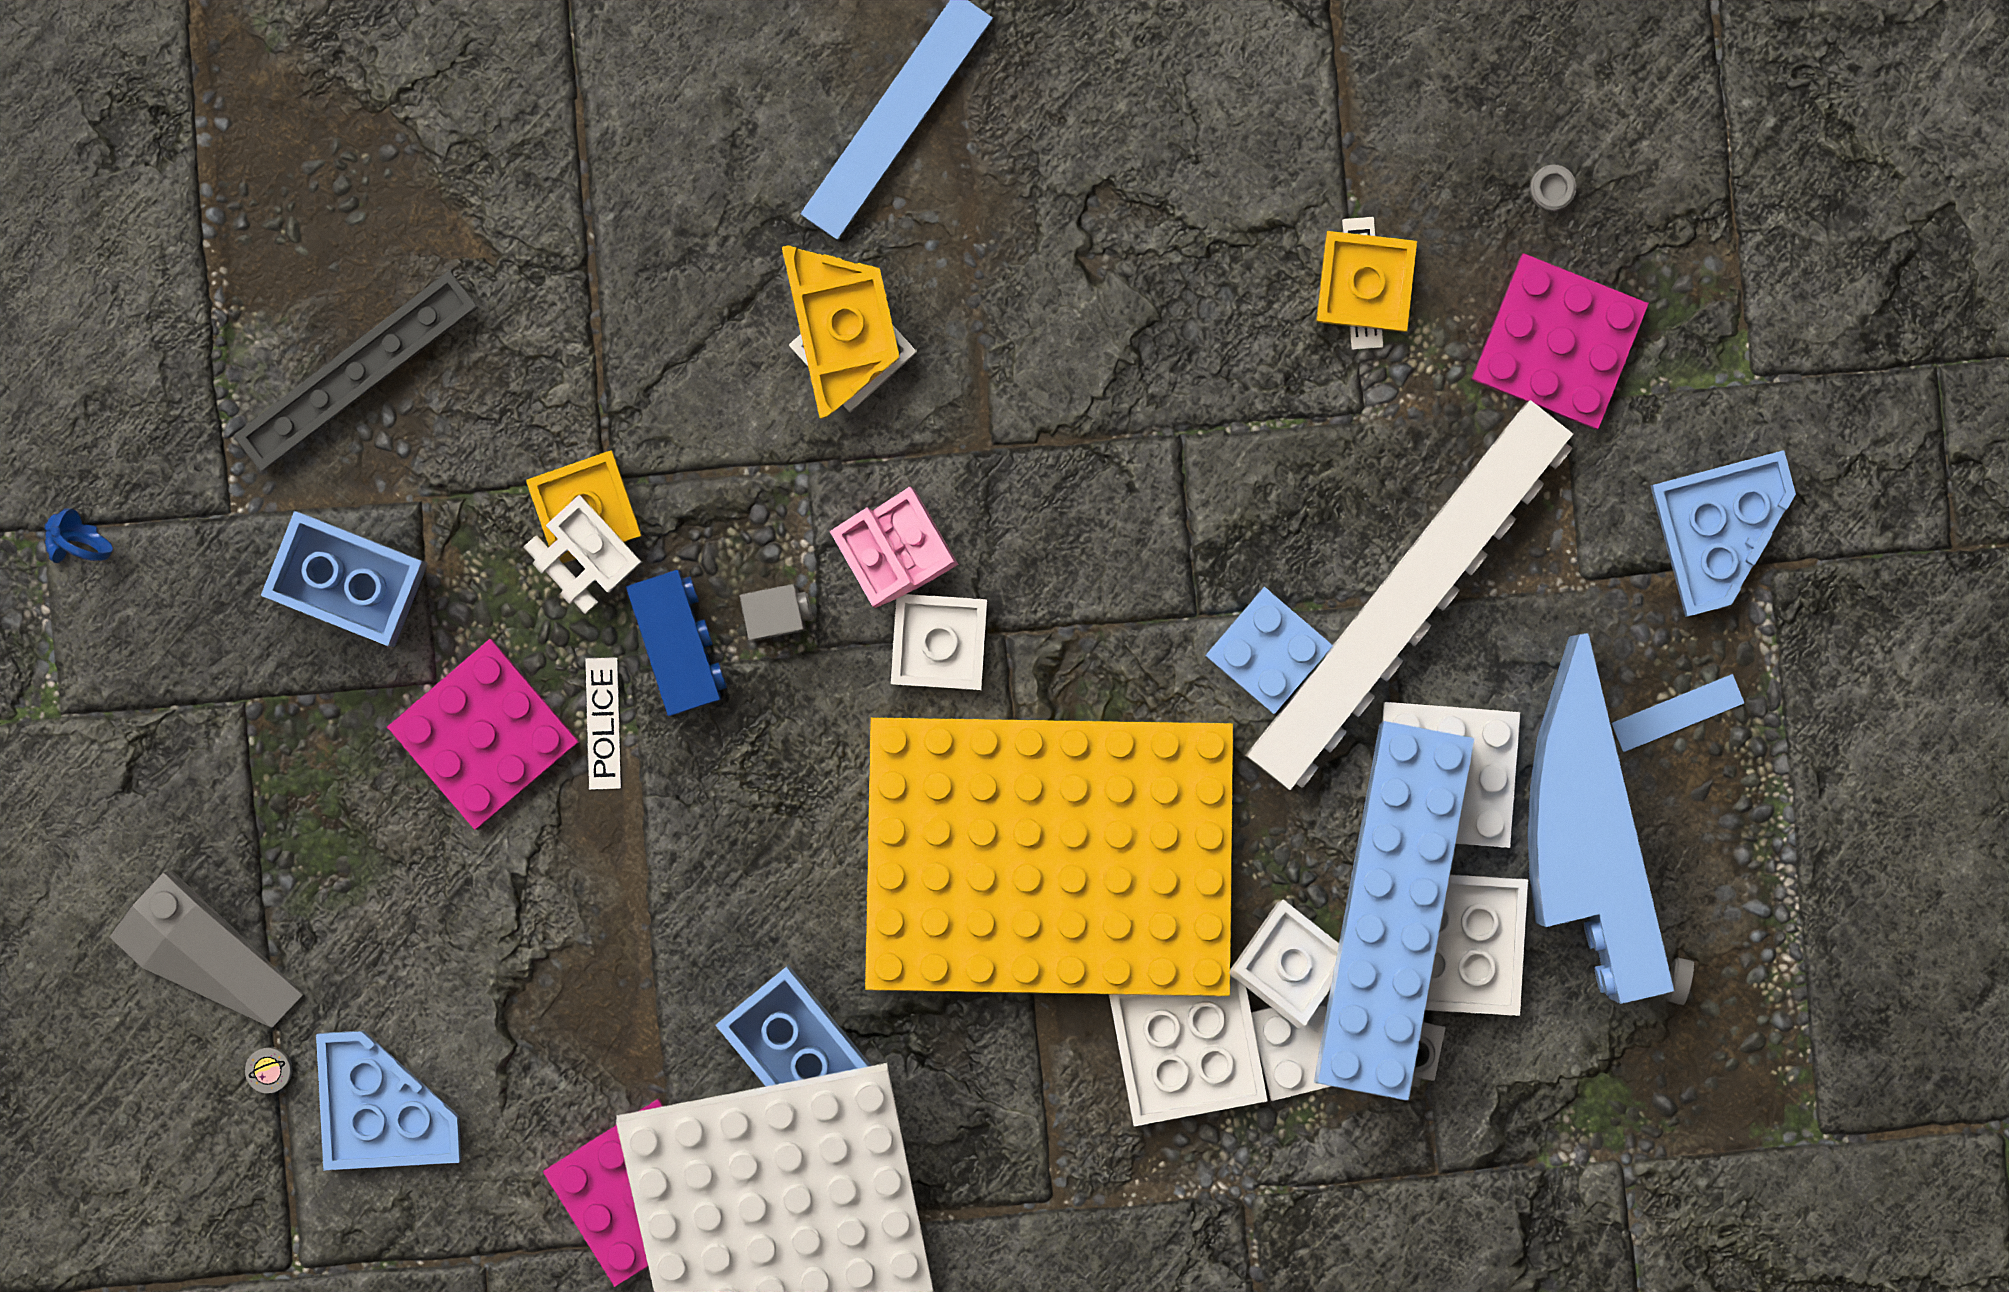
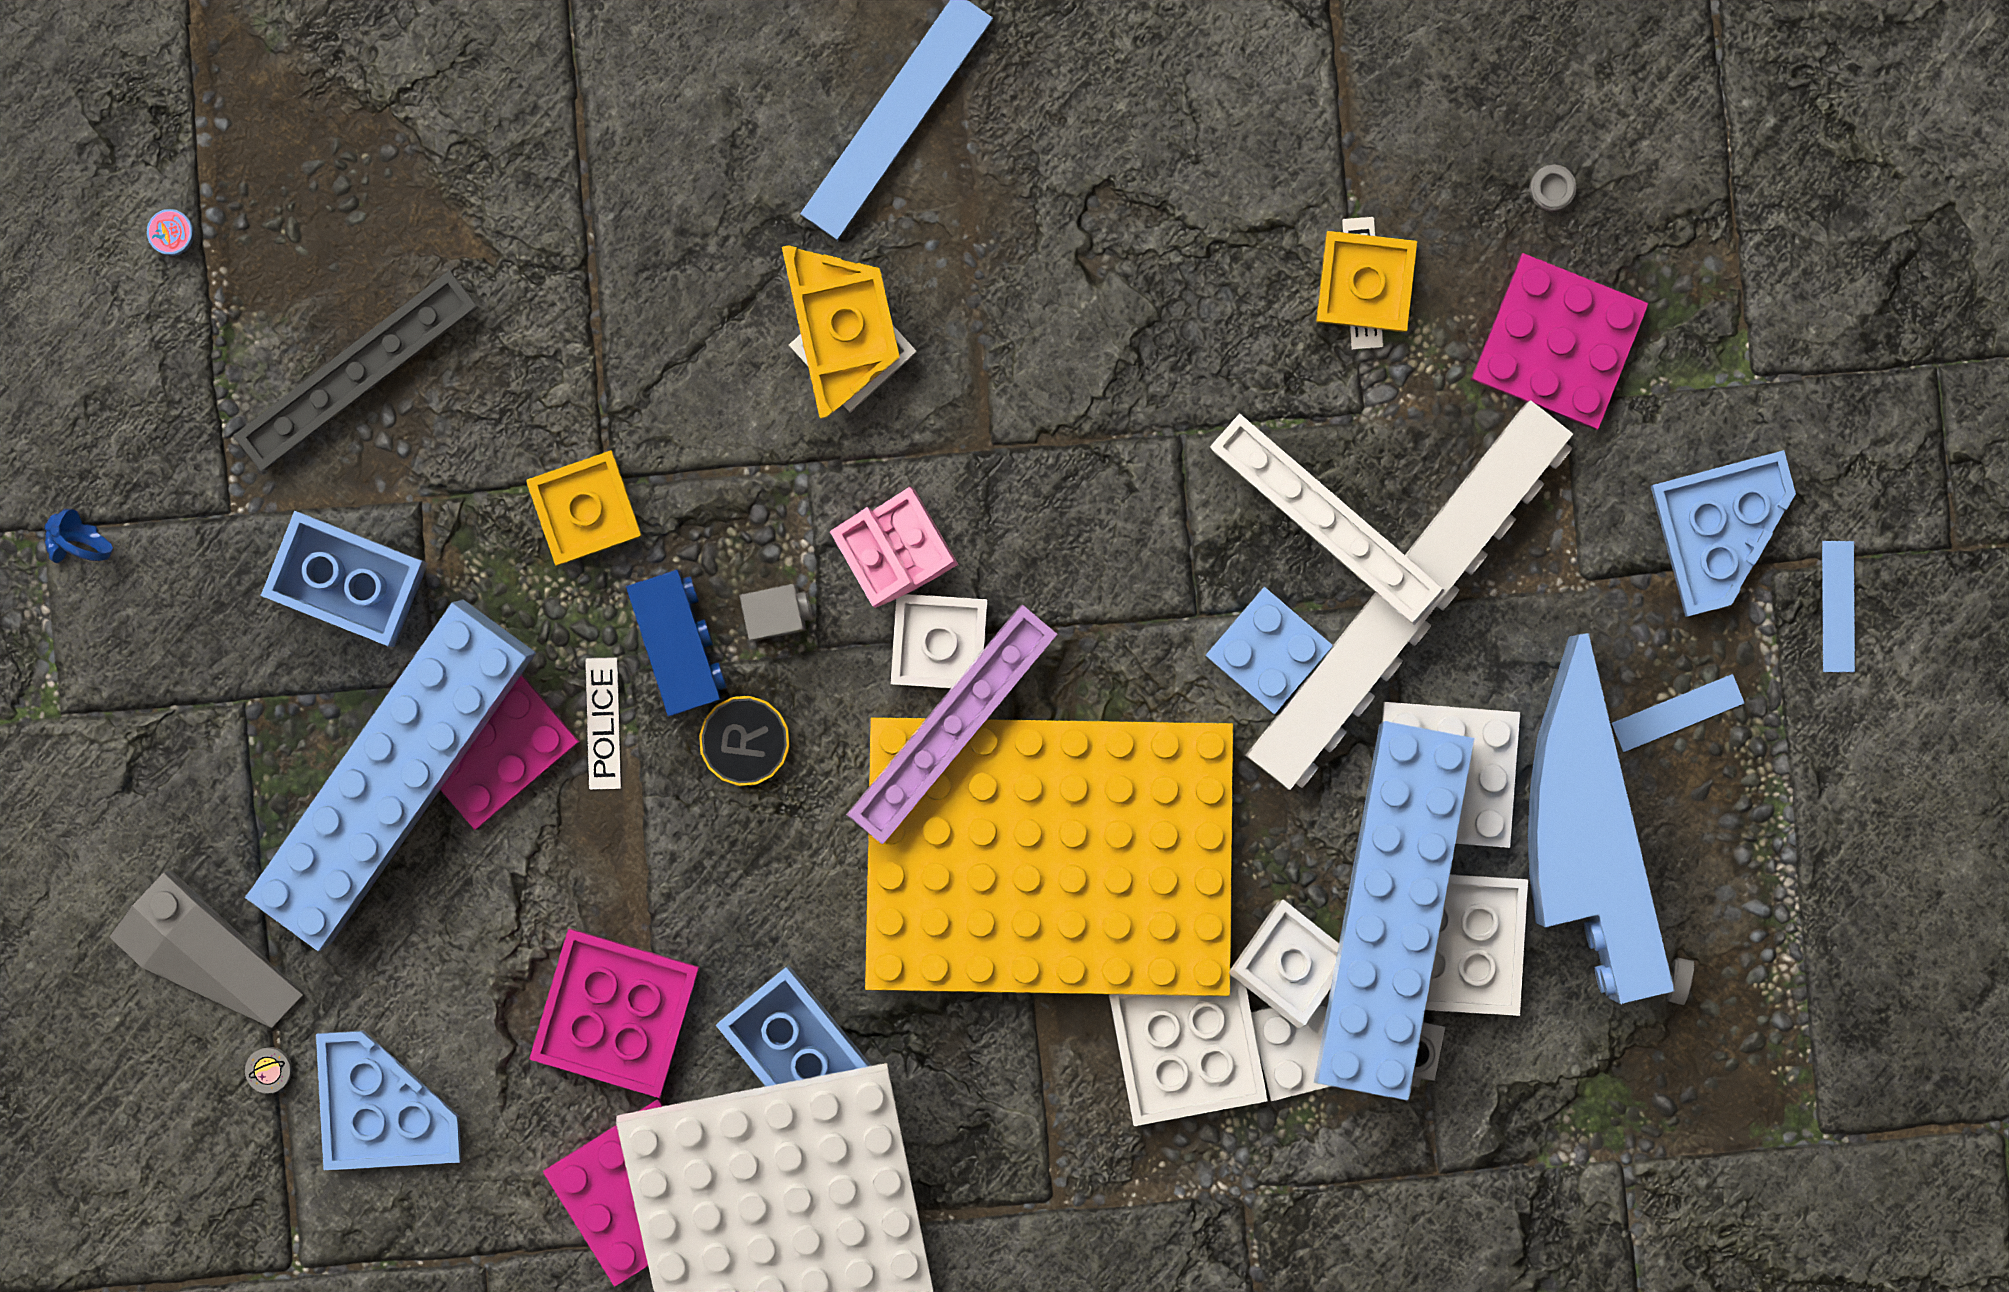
white plate [523,495,642,614] -> none
none -> tile [147,209,194,256]
none -> light blue brick [245,600,536,951]
none -> dark pink plate [529,928,699,1098]
none -> black tile [699,696,790,786]
none -> lavender plate [846,605,1057,844]
none -> white plate [1210,413,1445,625]
none -> light blue sticker [1822,541,1855,672]

